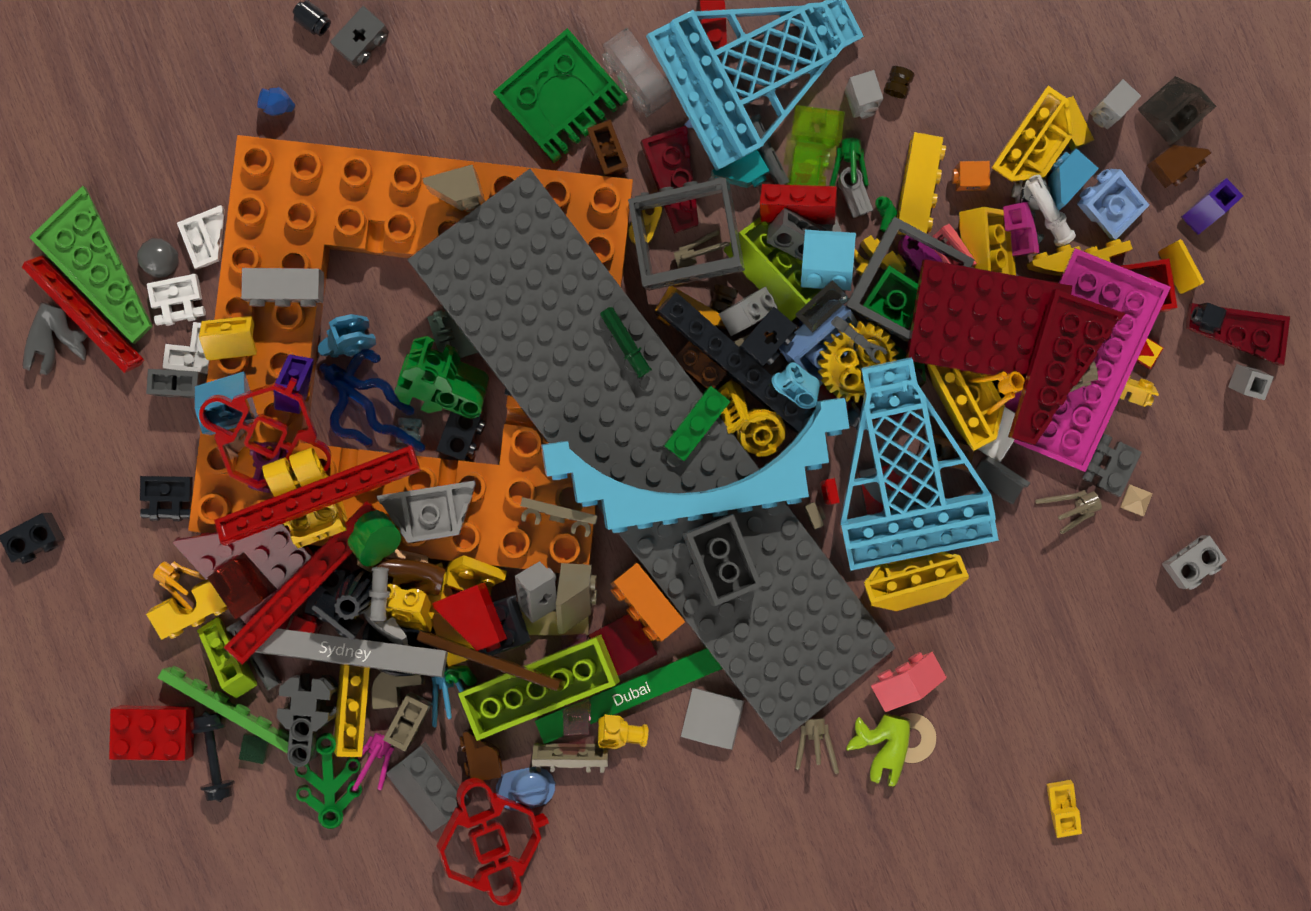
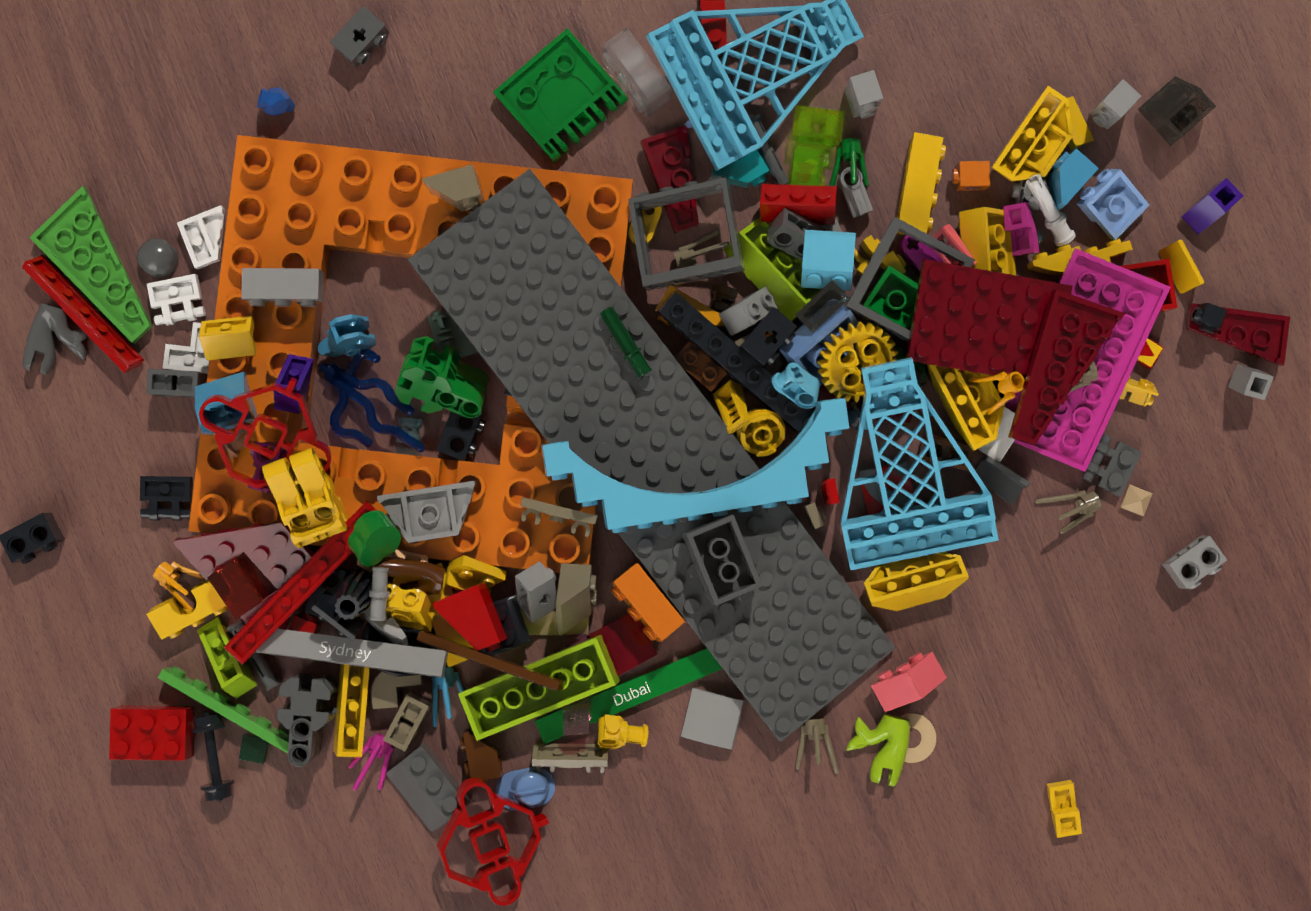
red tile [214,445,421,546] -> none
black brick [293,0,331,36] -> none
green plant [294,733,362,829] -> none
green arm [445,665,477,686] -> none
reddish brown brick [587,119,629,177] -> none
green plate [663,386,731,461] -> none
dark grey piece [831,316,887,363] -> none
green arm [875,196,897,233] -> none
dark brown wheel [883,66,915,99] -> none
reddish brown slope [1147,145,1211,188] -> none

